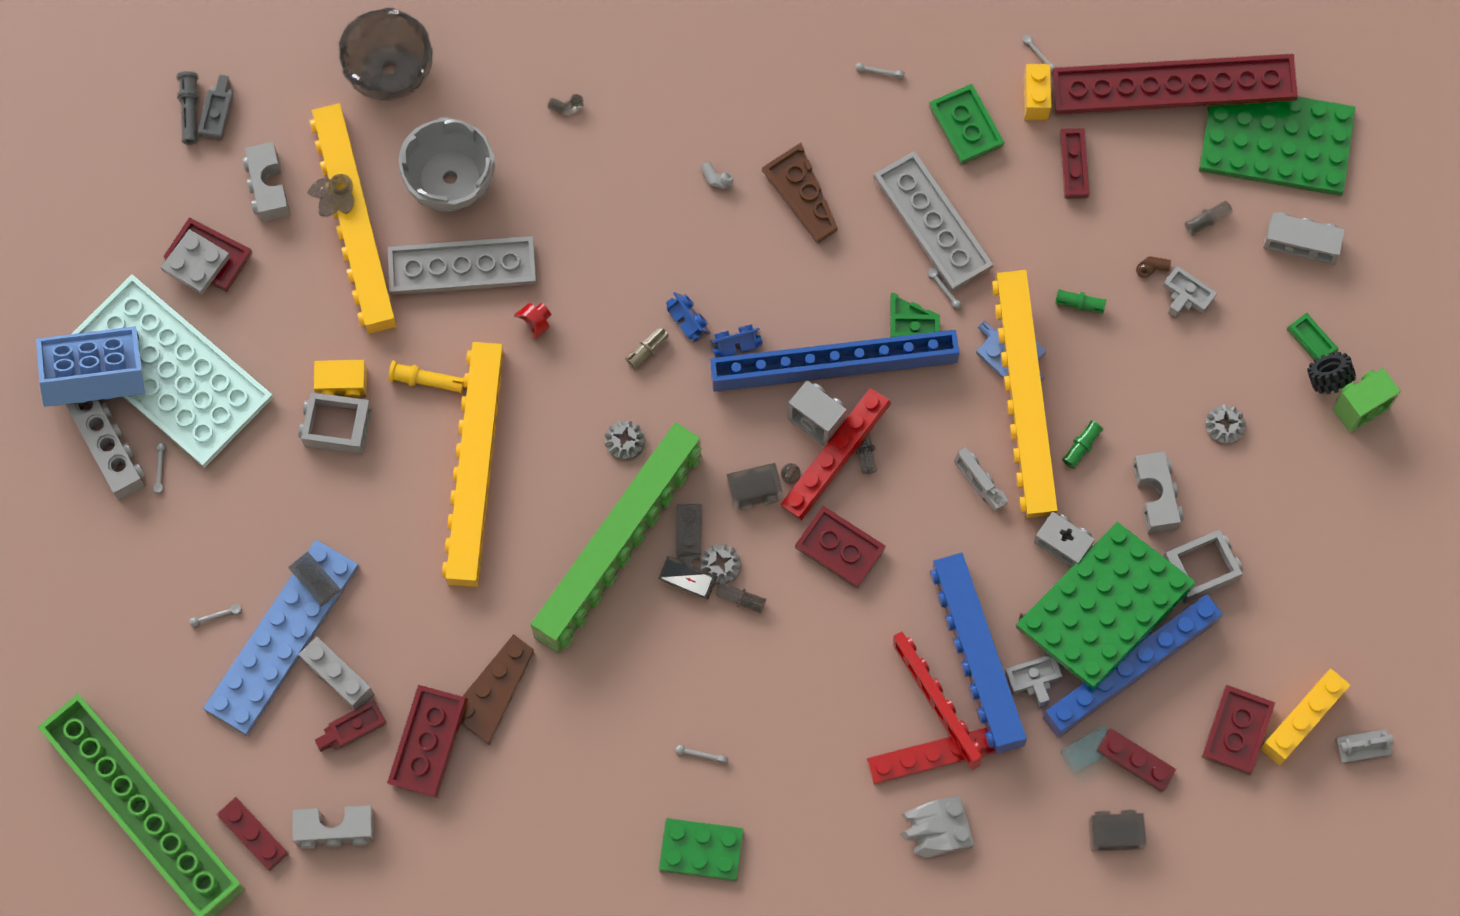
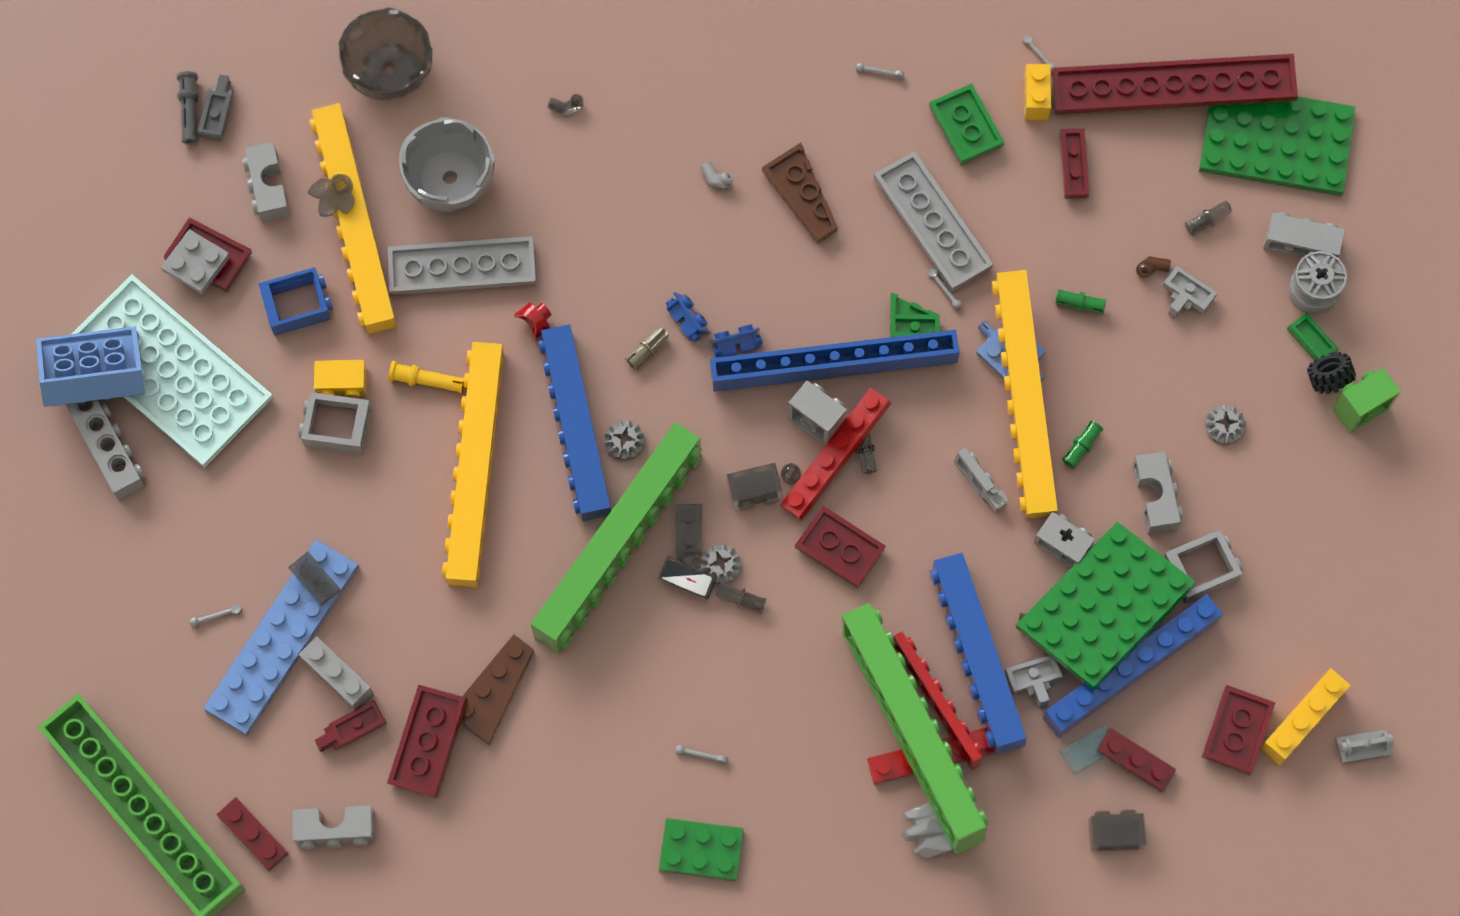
light grey hinge [153,443,166,494] -> none
none -> blue window [258,267,333,336]
none -> blue brick [538,324,611,521]
none -> bright green brick [842,603,988,855]
none -> light grey wheel [1288,251,1347,315]

